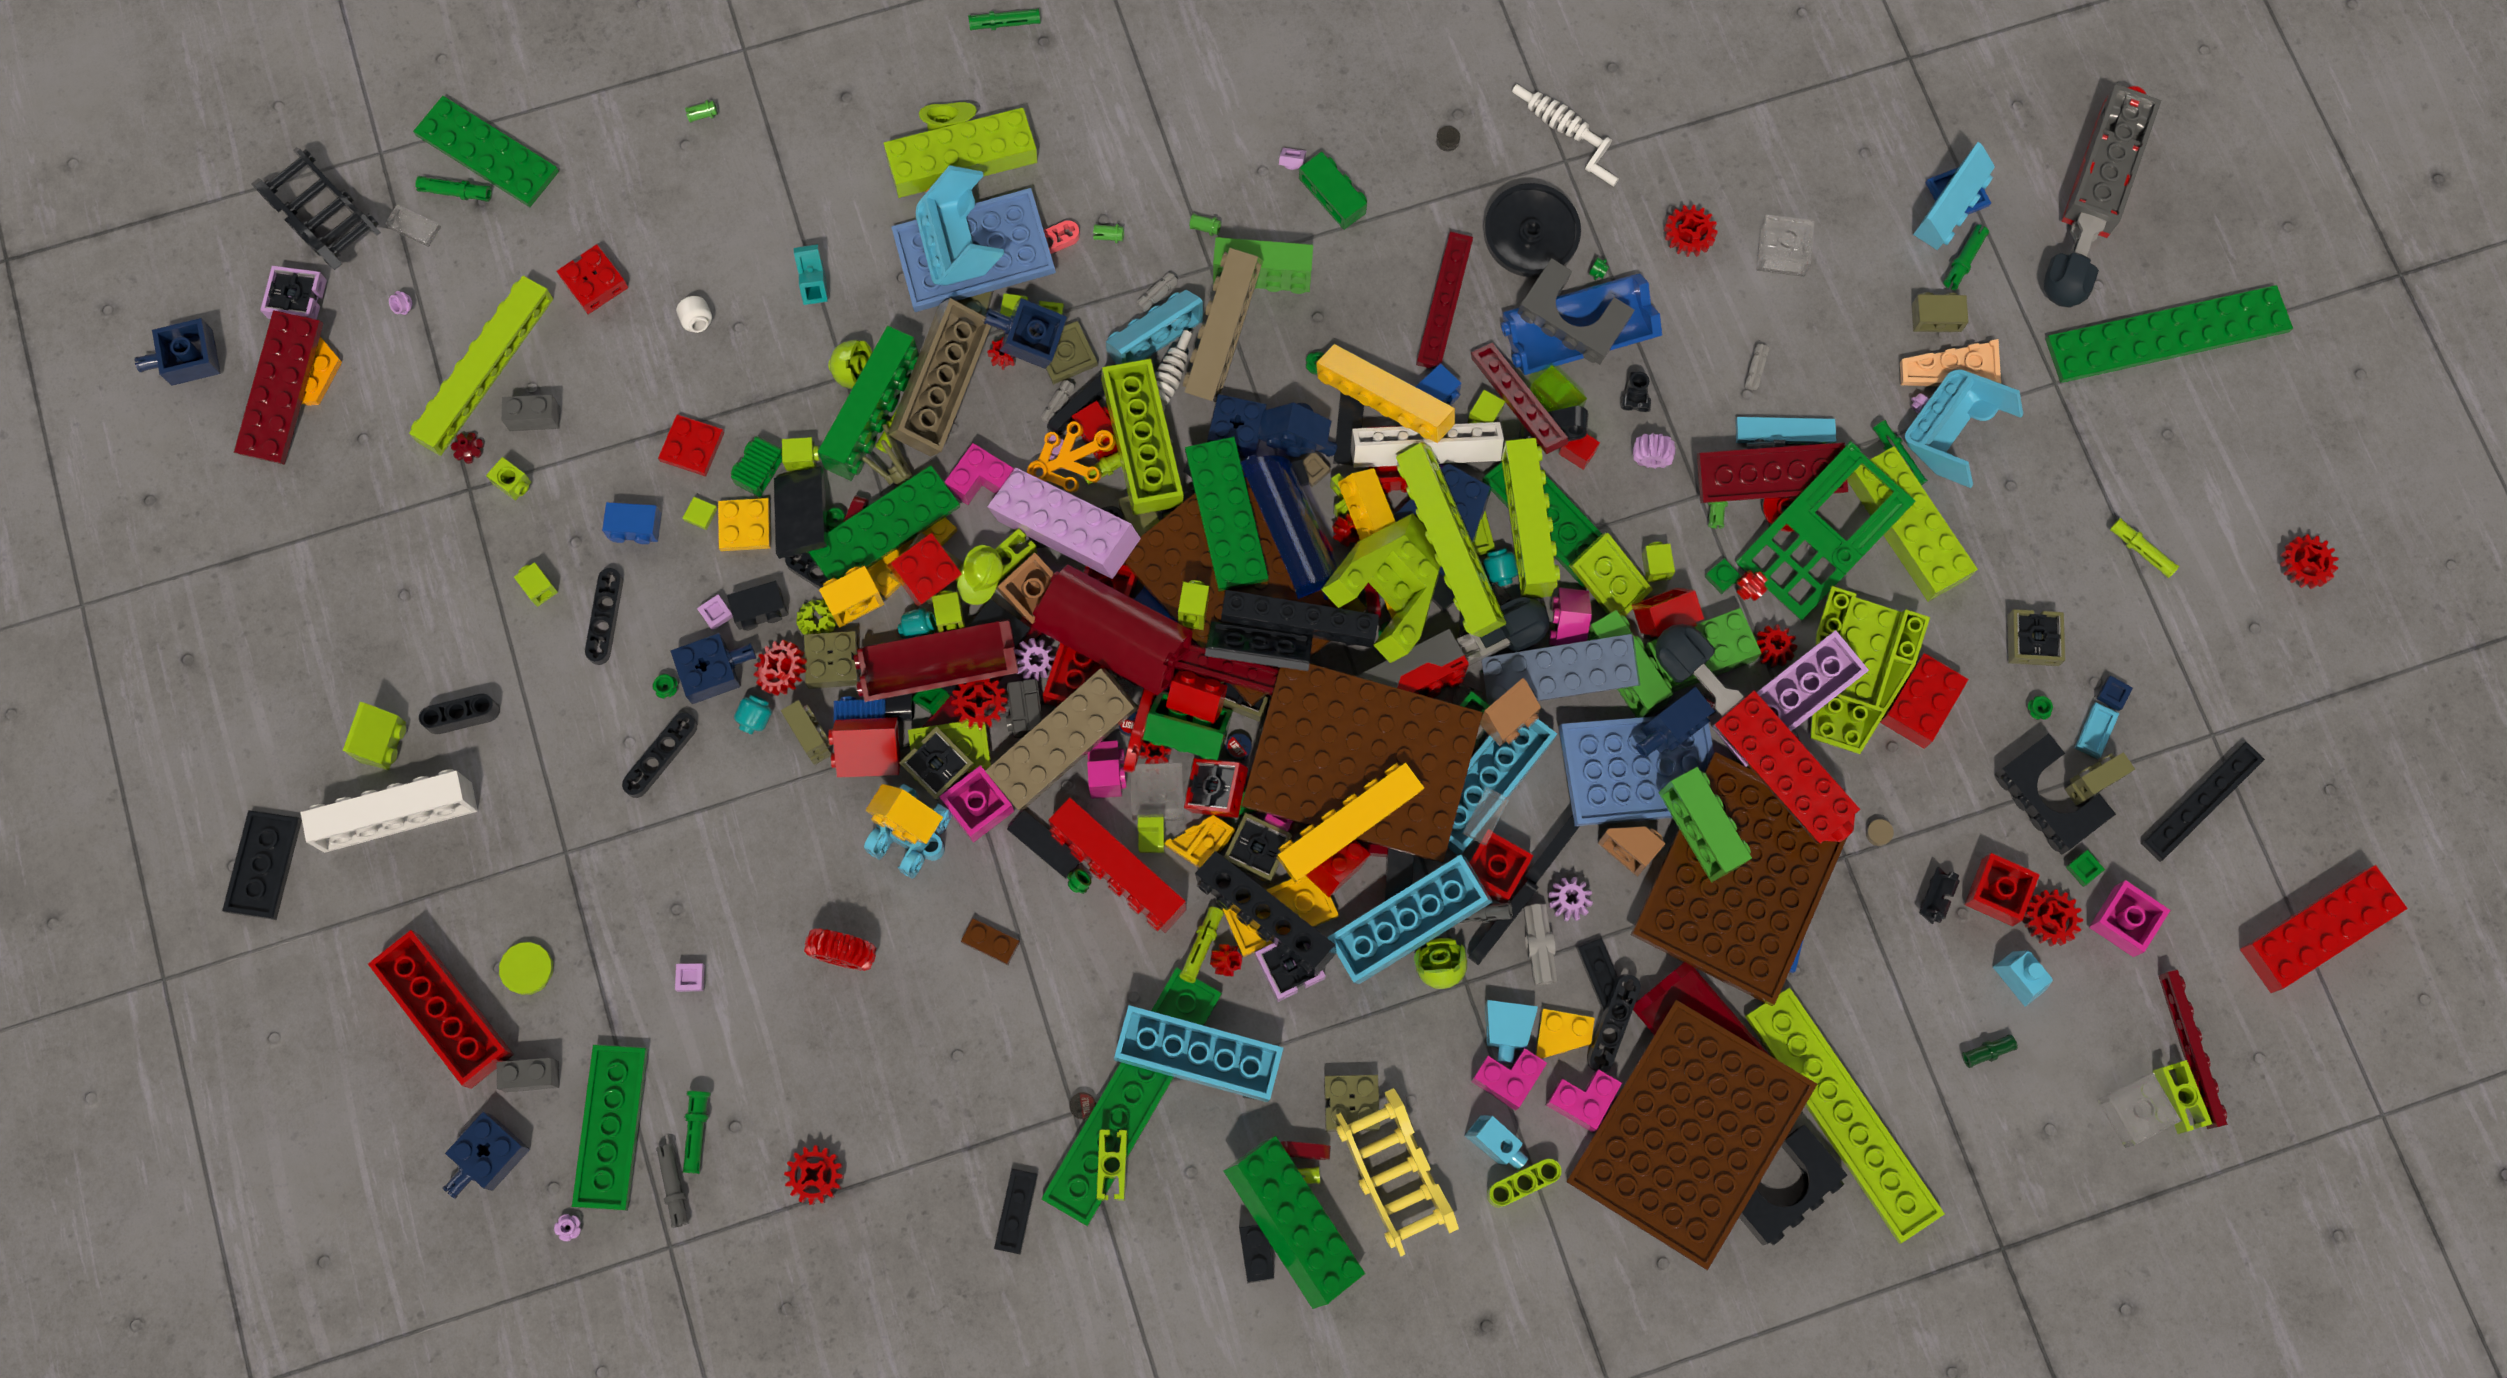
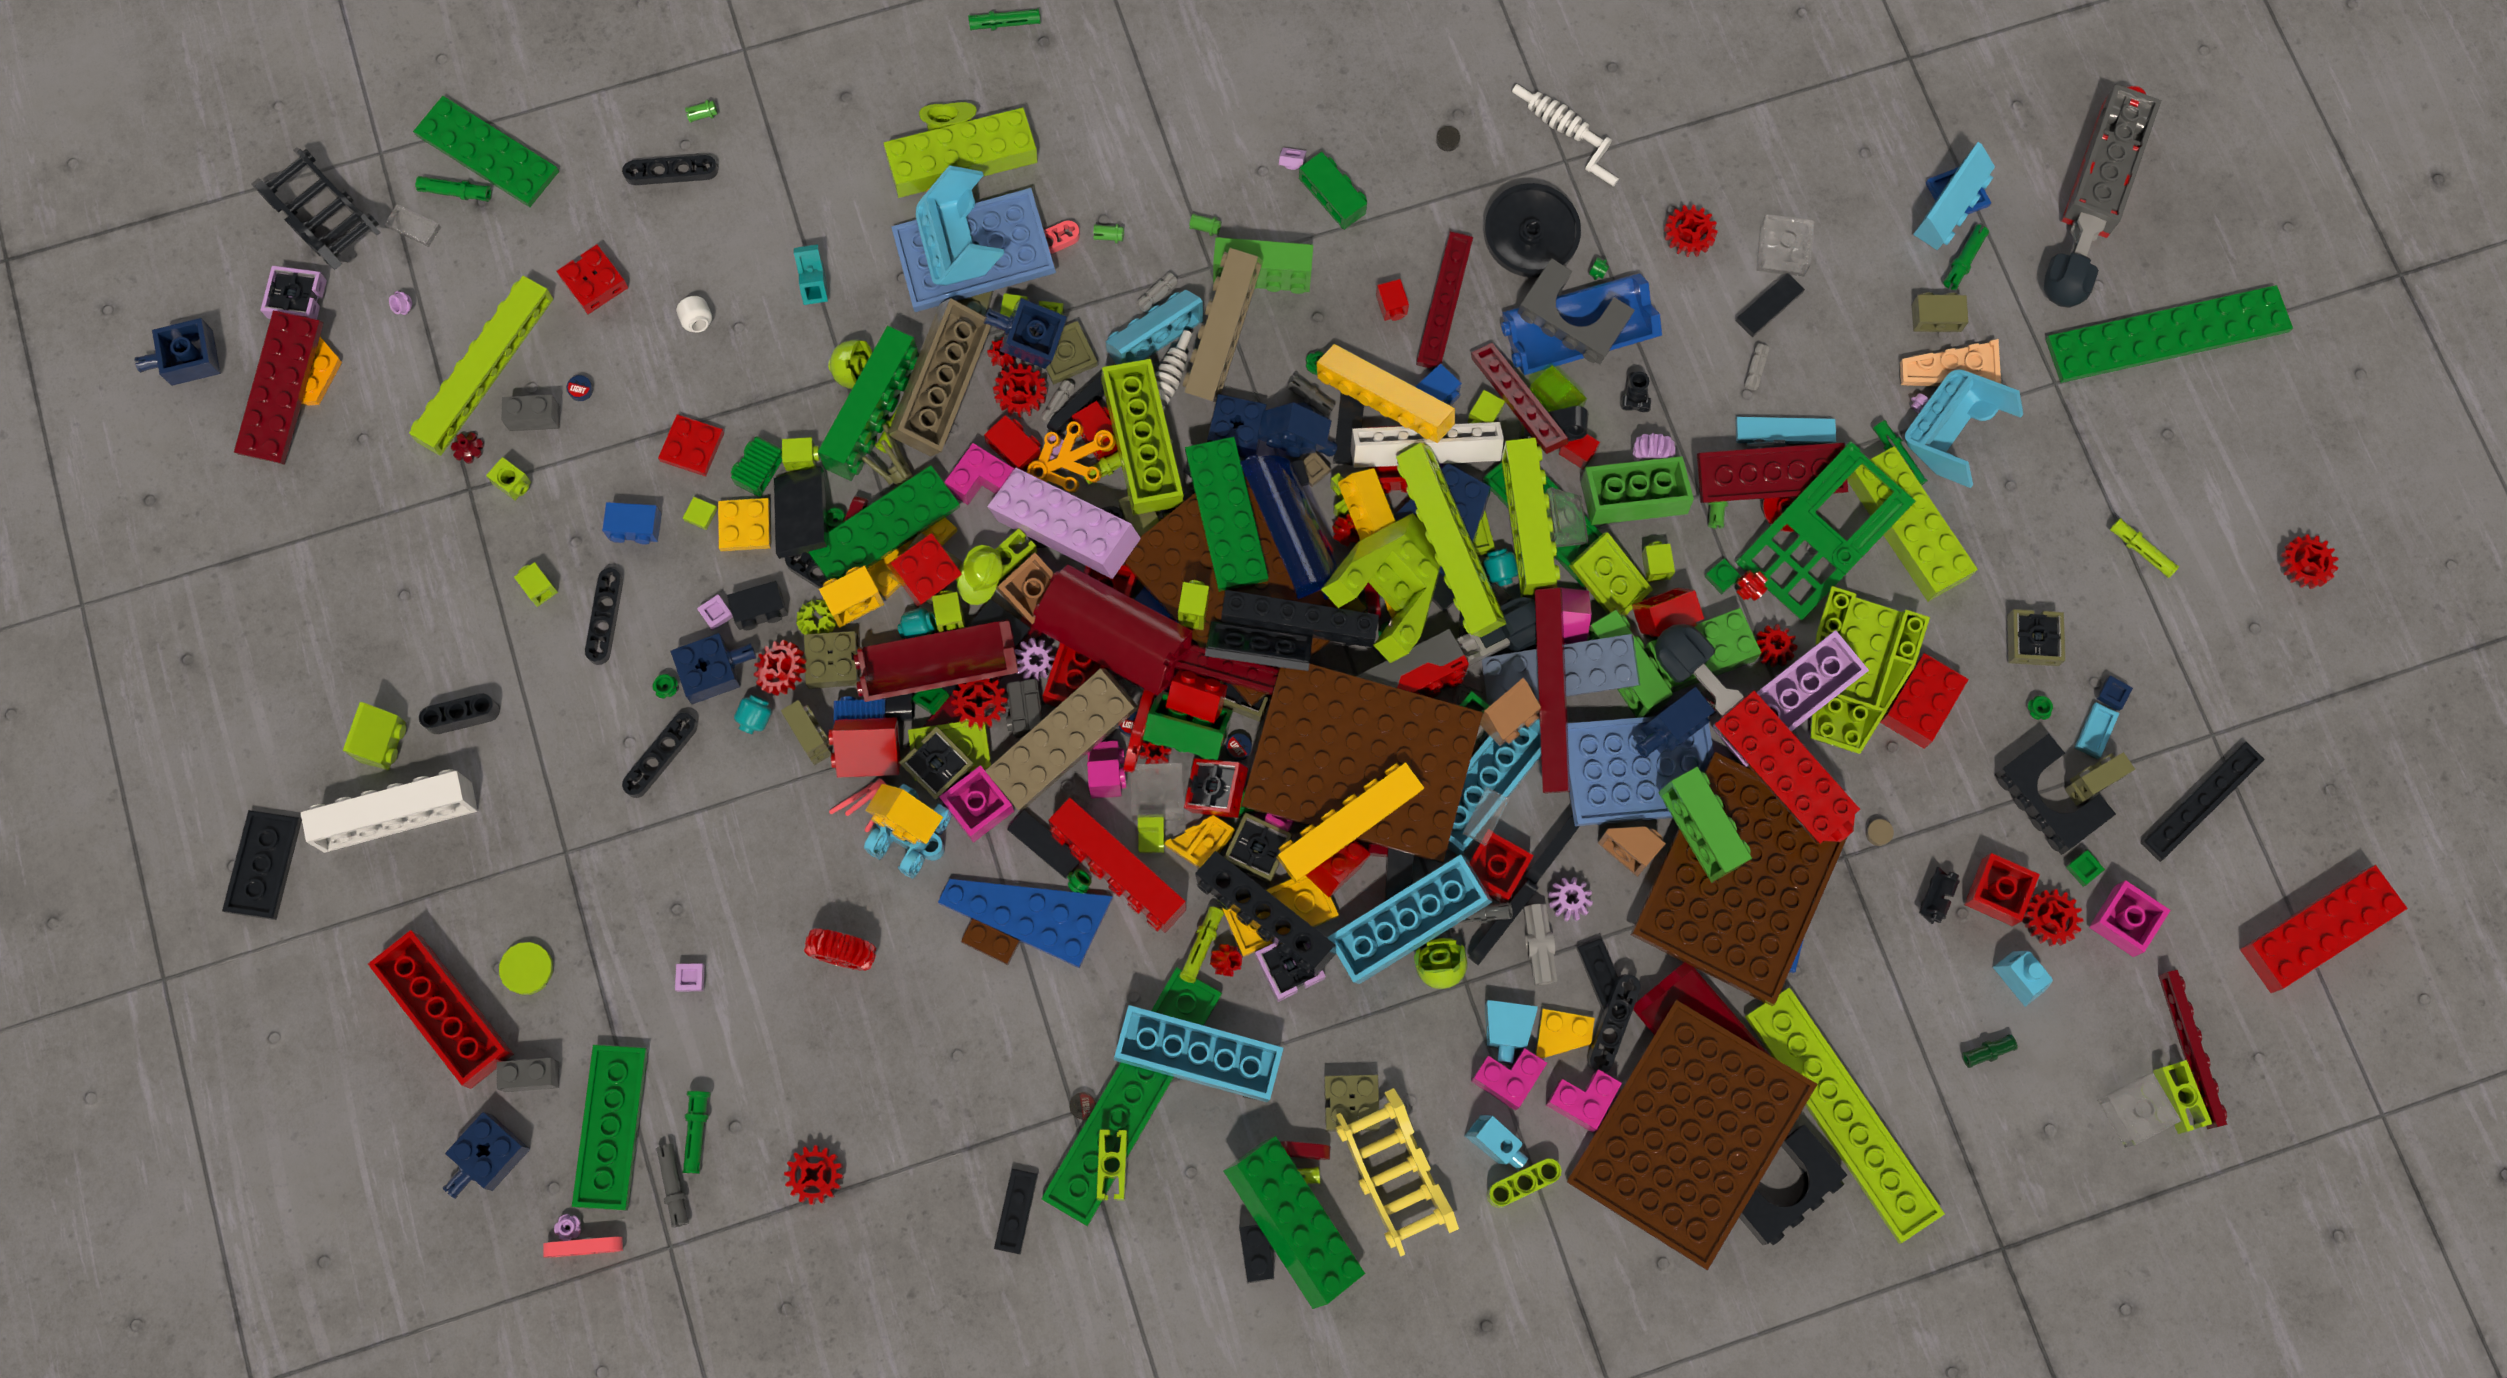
none -> coral beam [543,1237,623,1258]
none -> tile [566,375,593,401]
none -> black beam [622,155,718,185]
none -> coral plant [829,778,887,832]
none -> blue wing [938,879,1113,968]
none -> red brick [984,415,1041,472]
none -> red gear [993,364,1047,418]
none -> dark grey pin [1287,375,1336,417]
none -> red brick [1376,279,1409,321]
none -> dark red tile [1535,588,1570,794]
none -> clear slope [1546,488,1589,547]
none -> bright green brick [1581,456,1694,525]
none -> black tile [1735,273,1805,337]

